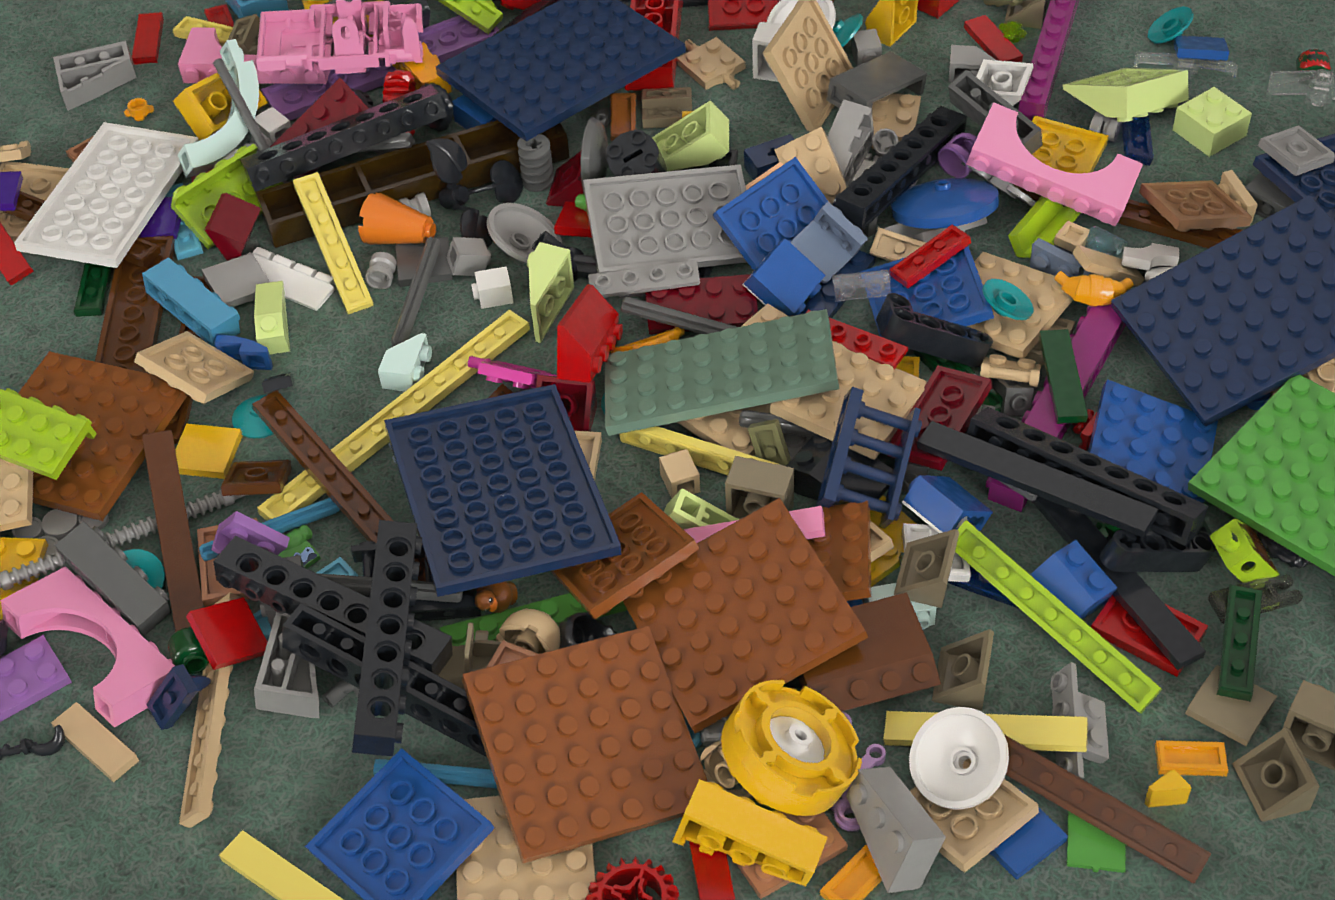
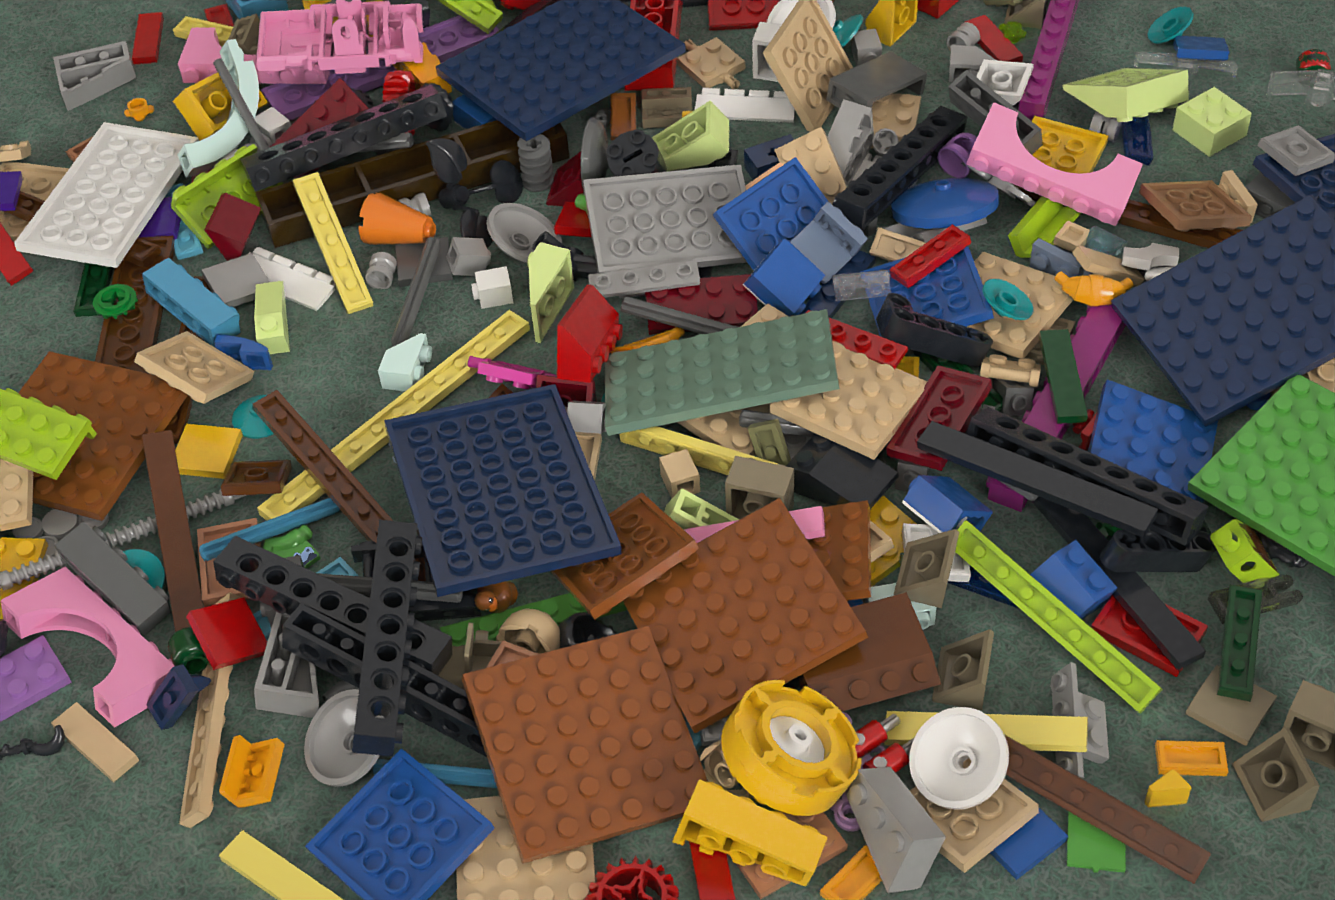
medium lavender bracket [211,511,290,555] -> none
black tile [262,372,295,393] -> none
dark blue fence [816,387,922,528] -> none
none -> green gear [93,284,138,319]
none -> light orange bracket [219,735,285,808]
none -> light grey dish [304,689,384,787]
none -> light grey brick [565,401,606,434]
none -> white windscreen [695,88,795,123]
none -> red piece [855,714,915,773]
none -> light grey wheel [947,22,980,52]

